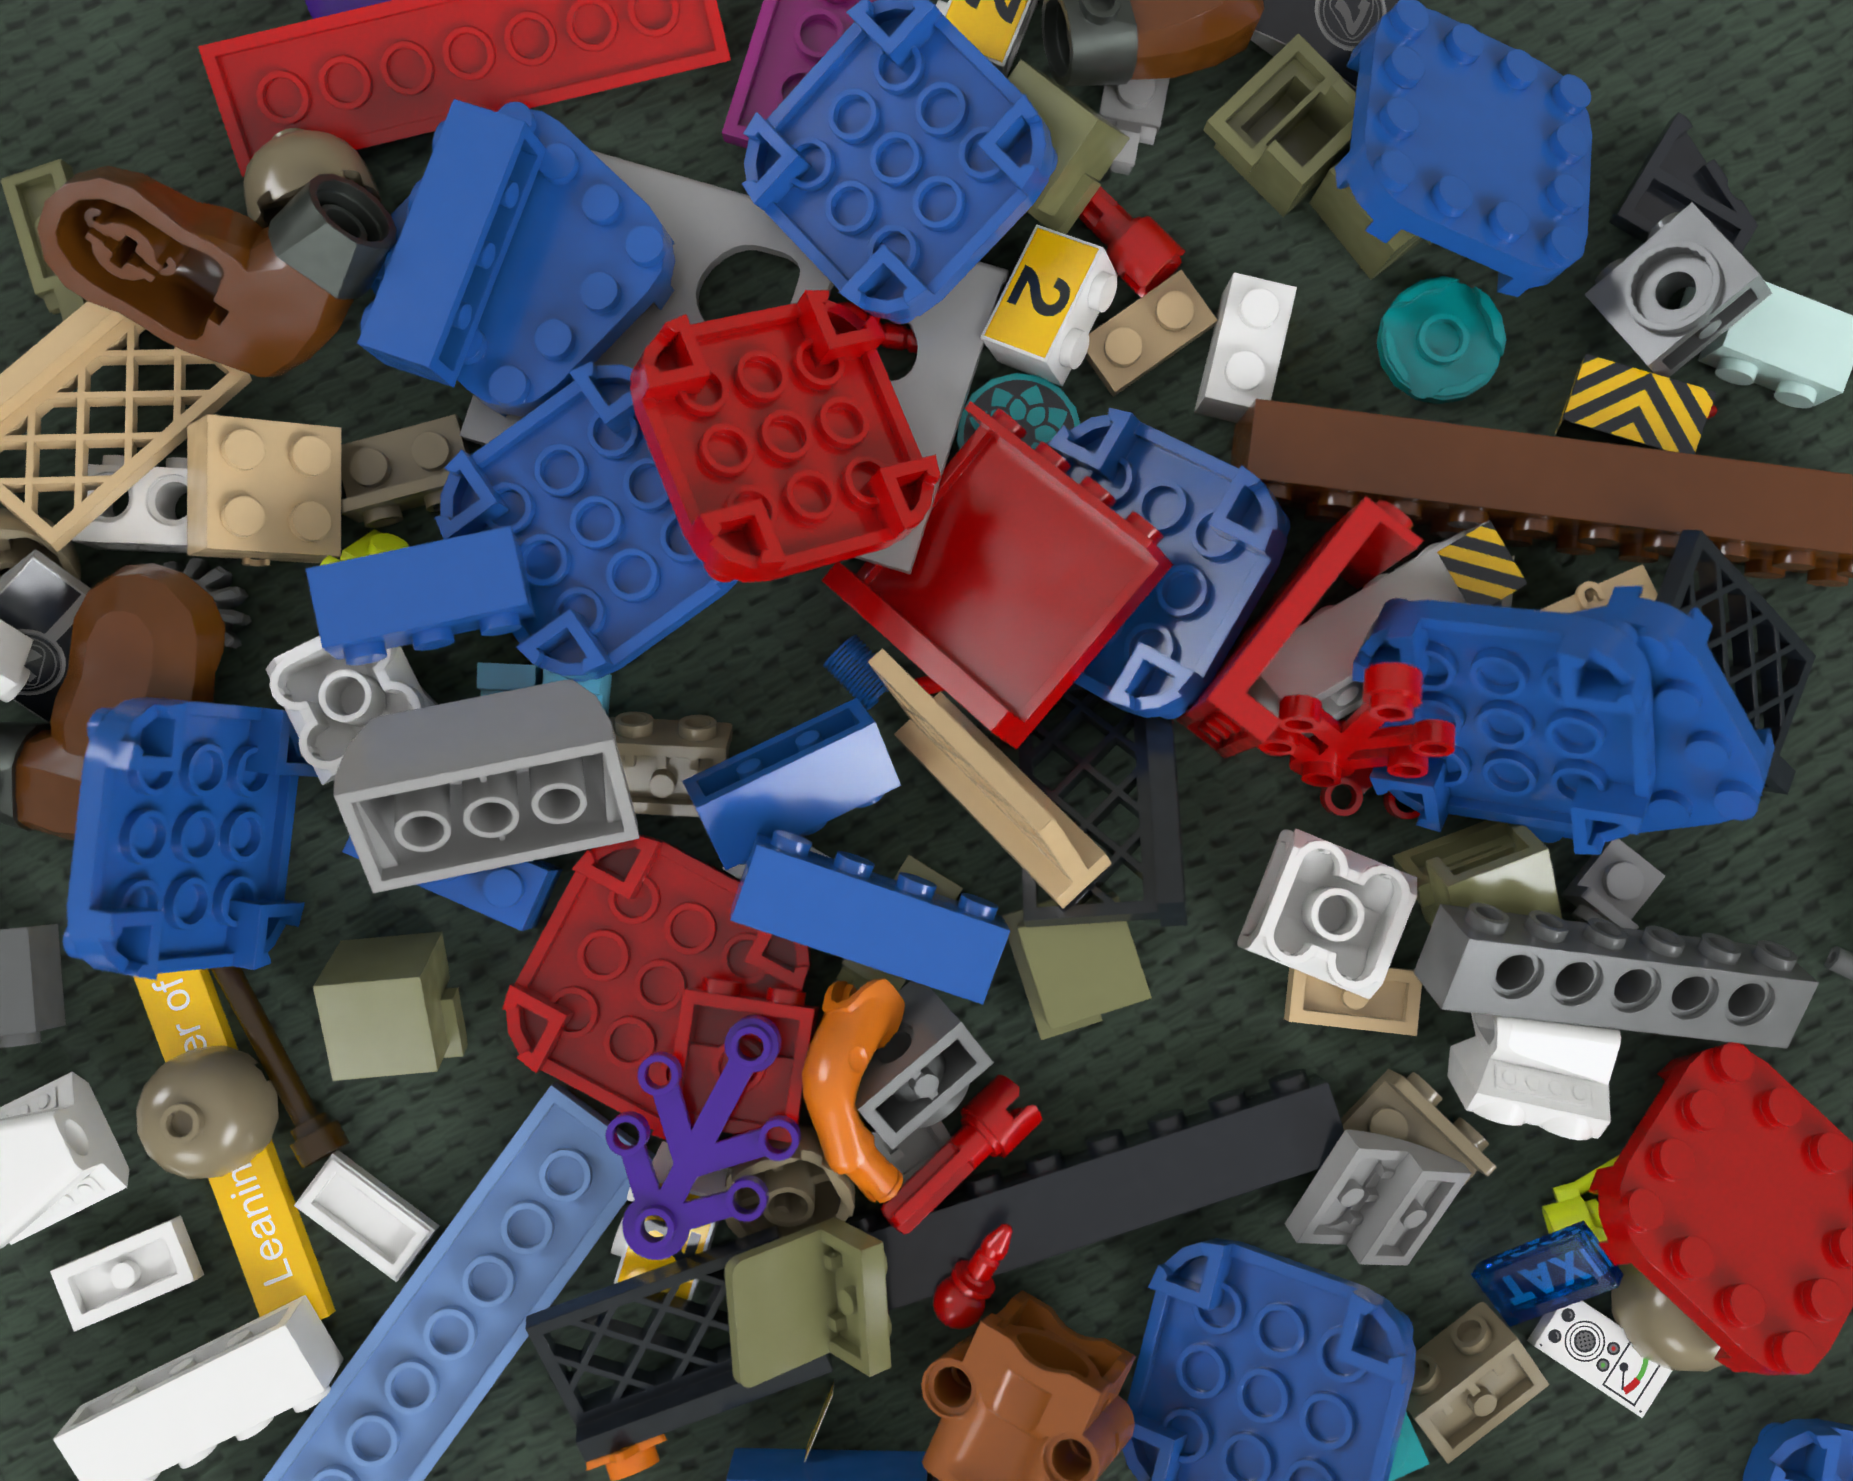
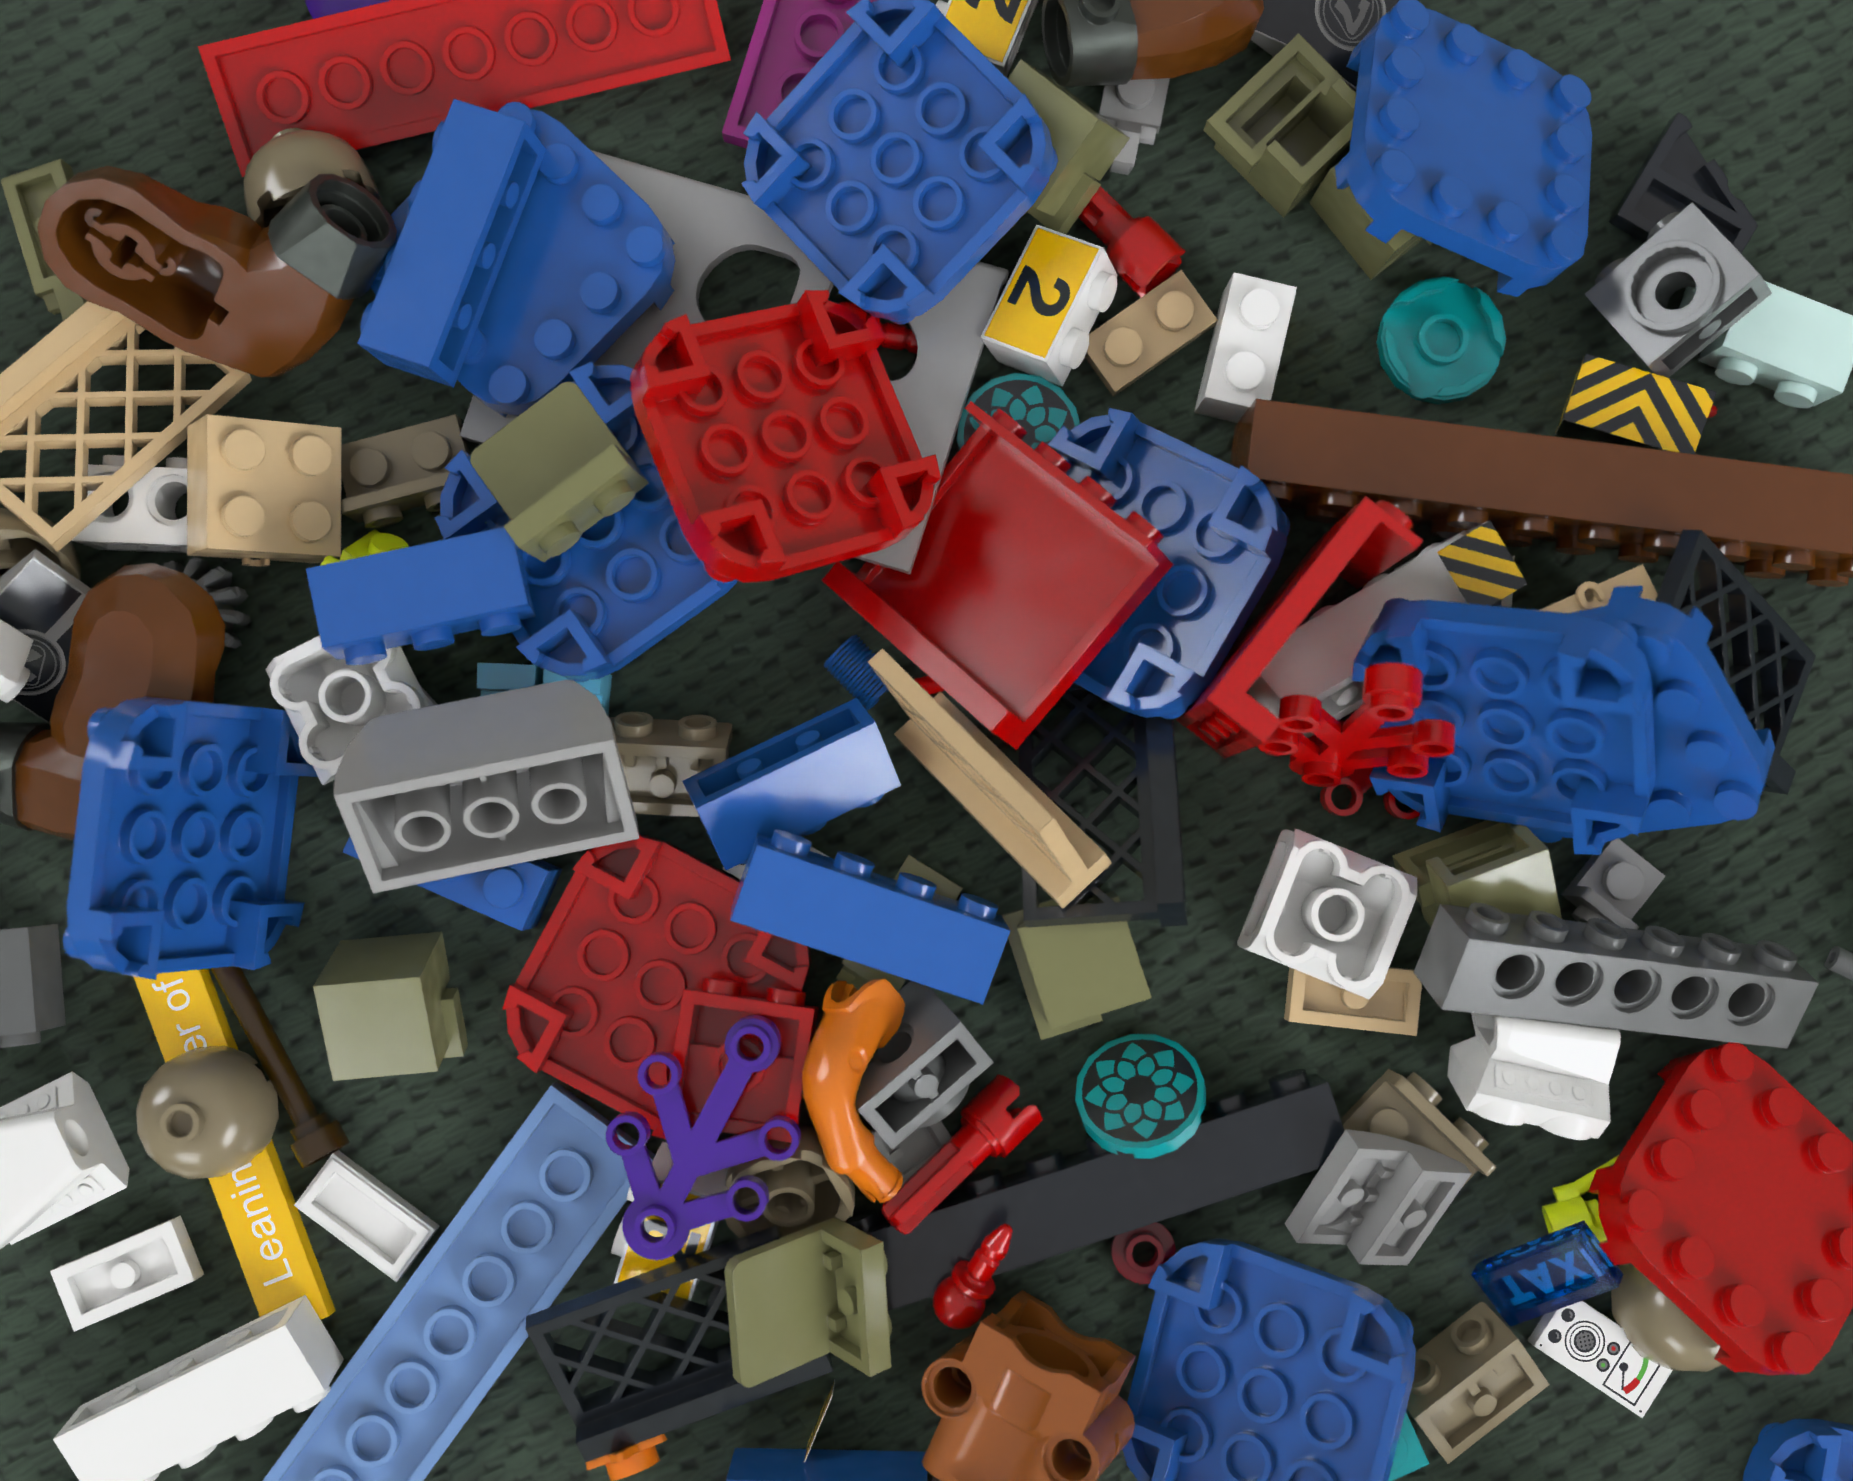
none -> olive bracket [470,382,649,562]
none -> teal tile [1075,1034,1206,1159]
none -> dark red plate [1111,1222,1176,1284]

